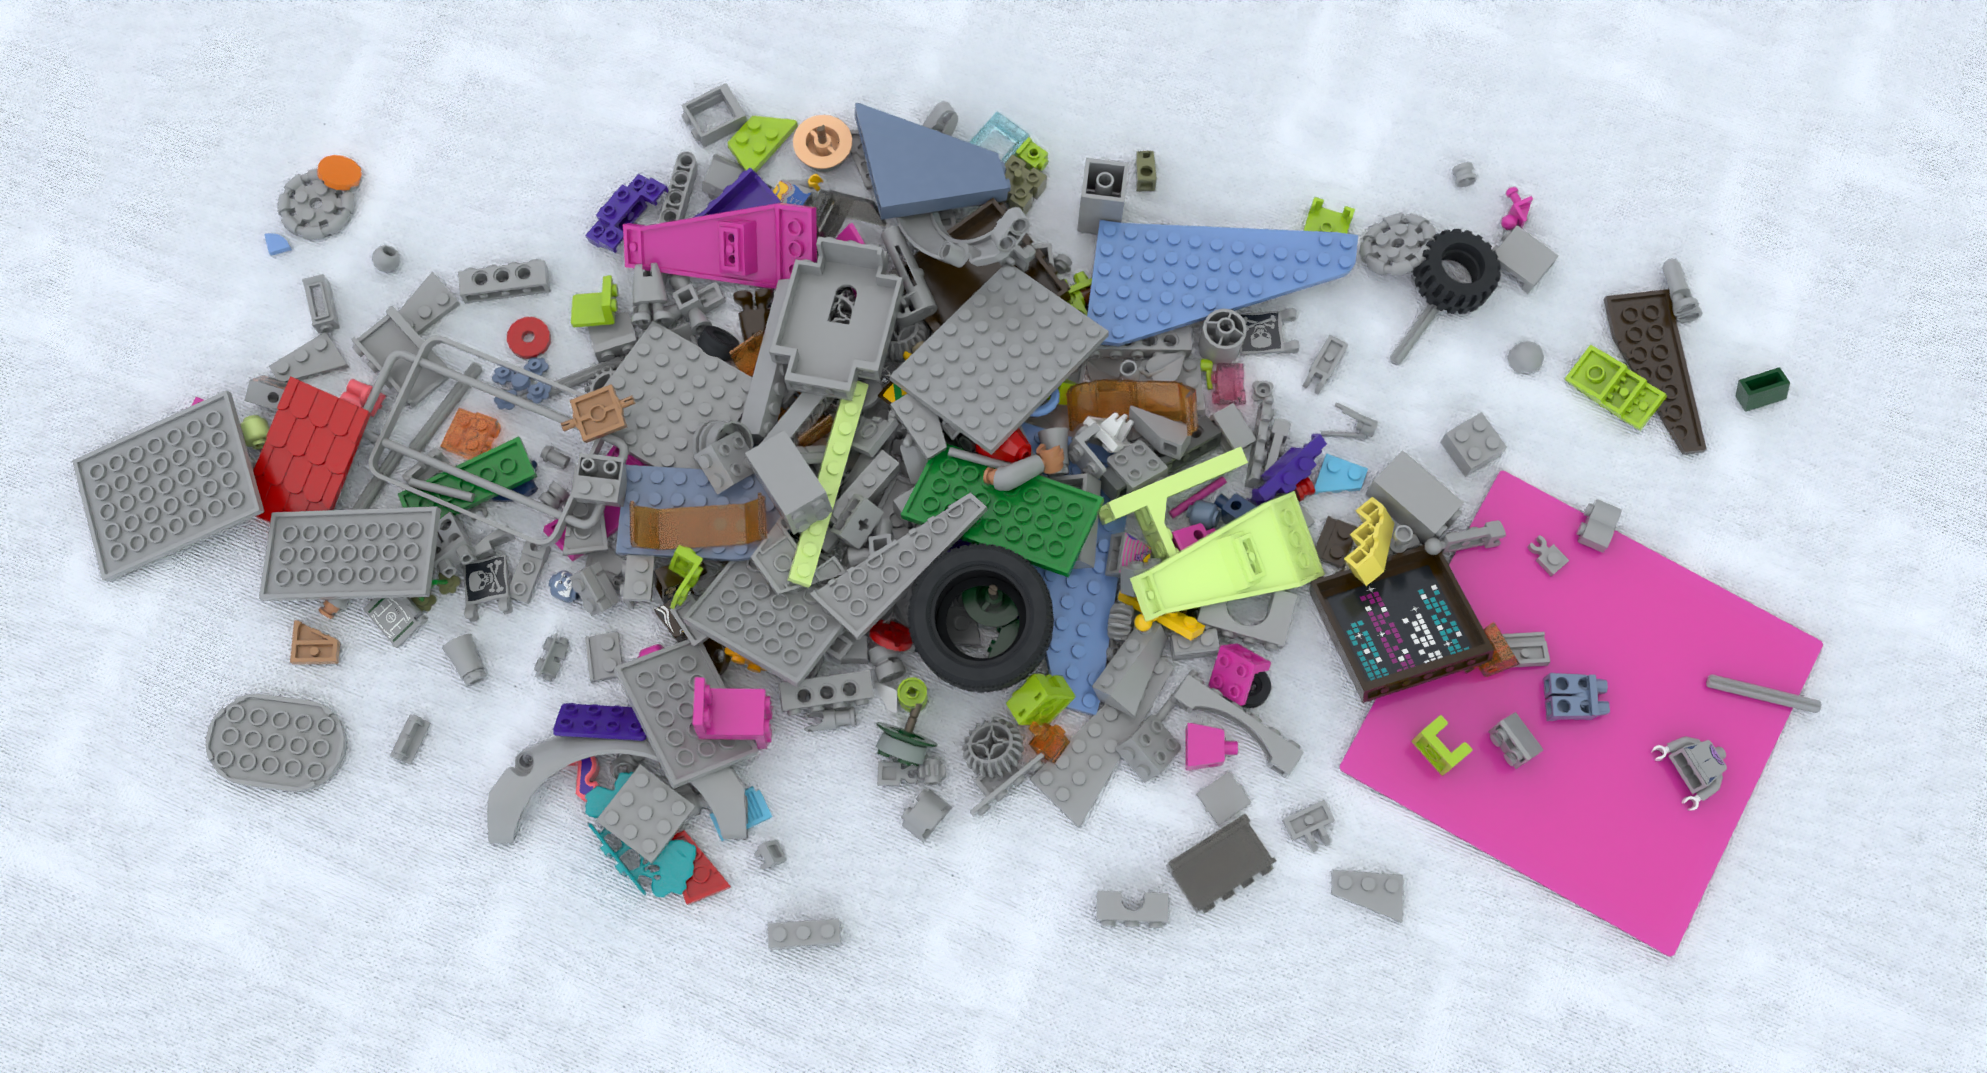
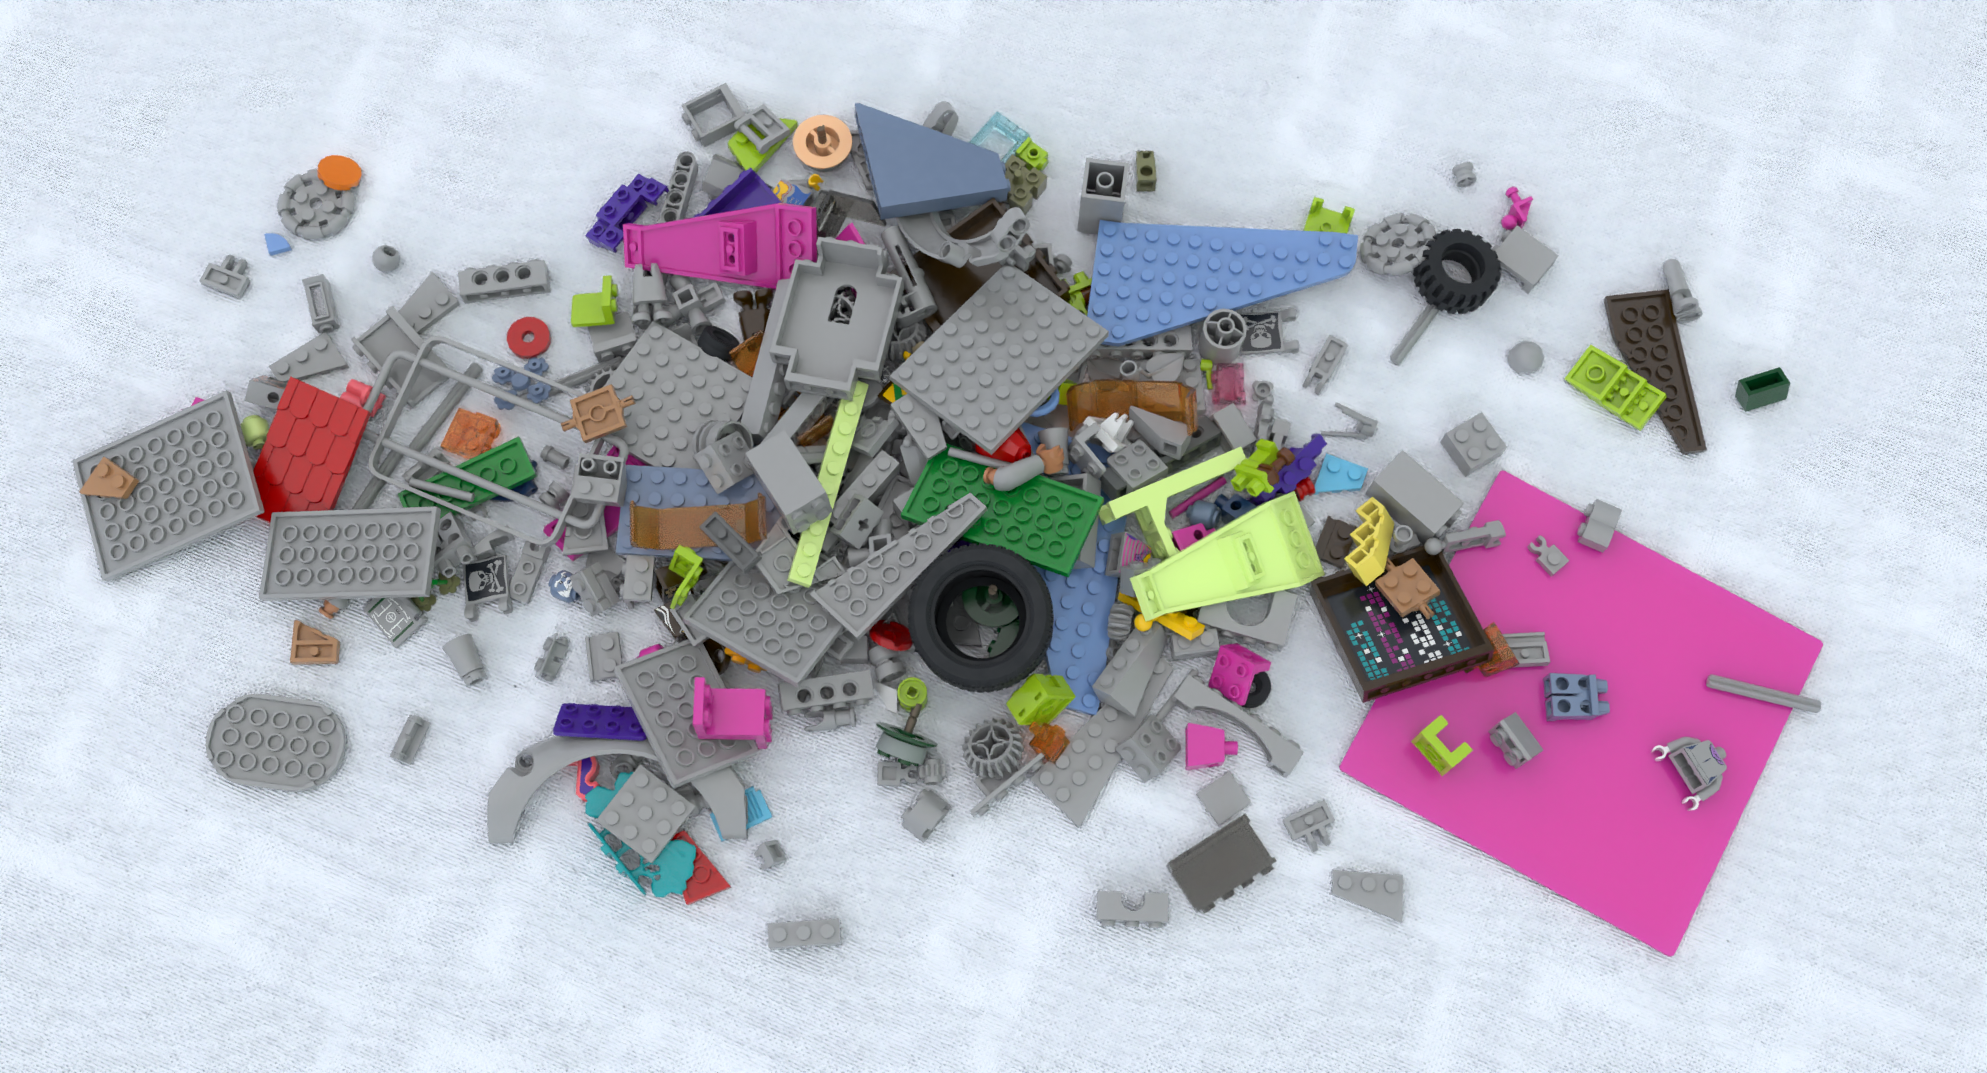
none -> medium nougat wing [79,456,139,499]
none -> light grey hinge [199,254,250,299]
none -> dark grey tile [699,511,762,574]
none -> light grey plate [734,104,790,154]
none -> lime hips [1231,439,1295,497]
none -> medium nougat plate [1375,558,1440,619]

